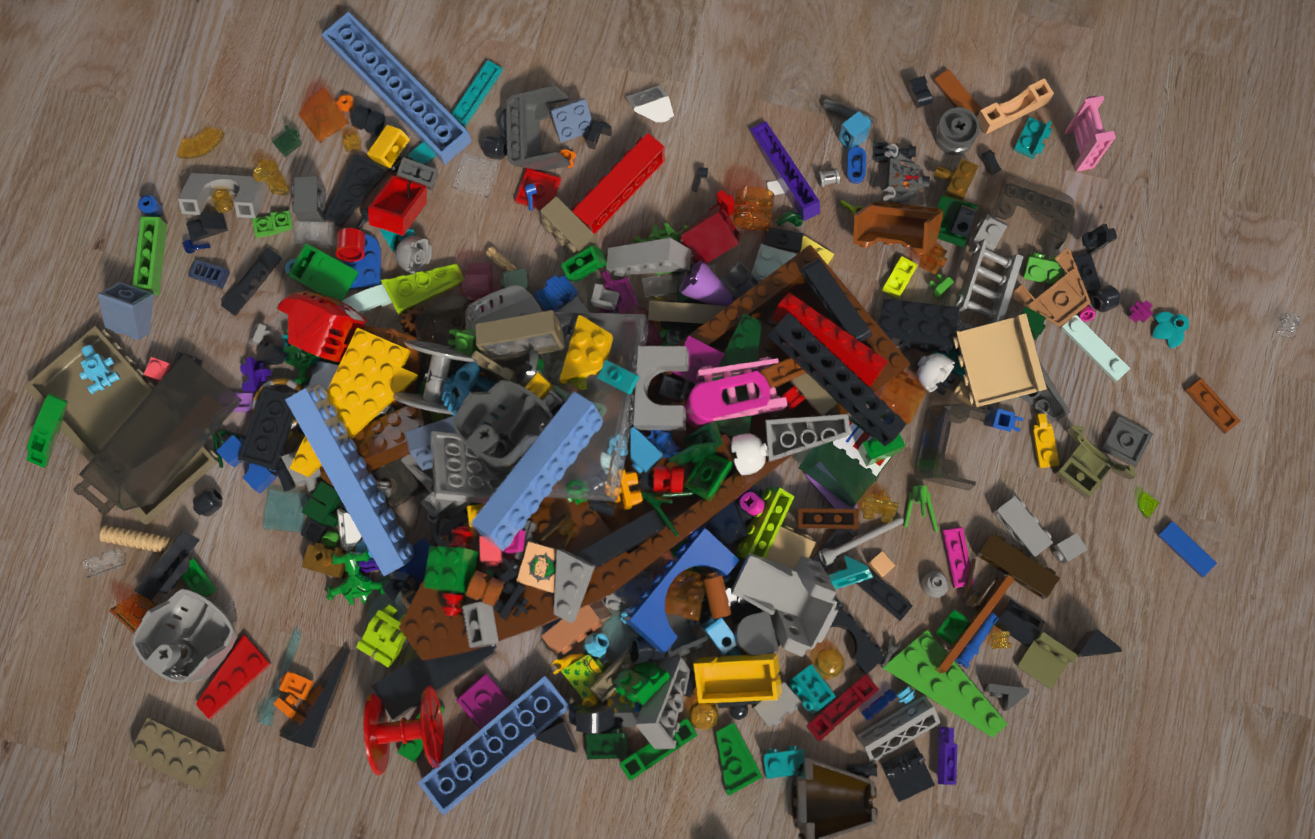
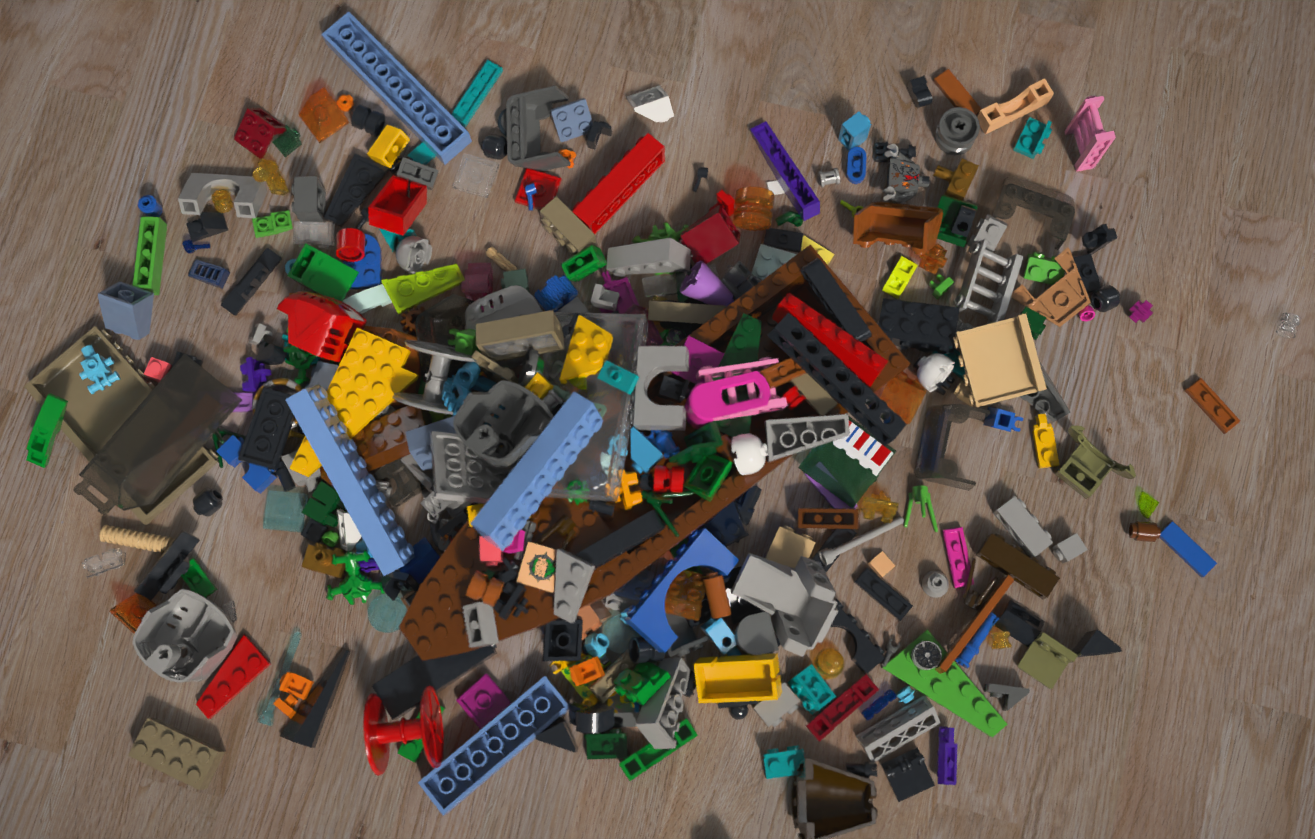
clear yellow tile [177,127,225,159] -> none
clear yellow wheel [343,132,362,152] -> none
lime hips [356,605,406,667] -> none
green brick [424,526,478,616] -> none
clear yellow hair [689,698,719,731] -> none
green wing [716,722,763,797] -> none
lime brick [736,486,795,561] -> none
dark pink wheel [740,492,765,516] -> none
dark grey axle [823,98,875,126] -> none
teal slope [829,556,873,589] -> none
green brick [858,433,906,467] -> none
green bracket [936,609,970,645] -> none
black pin [981,150,1002,175] -> none
light aqua plate [1061,315,1130,382] -> none
dark grey tile [1100,415,1153,468] -> none
teal plate [1152,312,1189,349] -> none
none -> dark red bracket [234,108,288,159]
none -> black slope [542,618,583,661]
none -> orange bracket [569,656,605,686]
none -> light grey wheel [911,641,942,670]
none -> reddish brown brick [1129,521,1161,542]

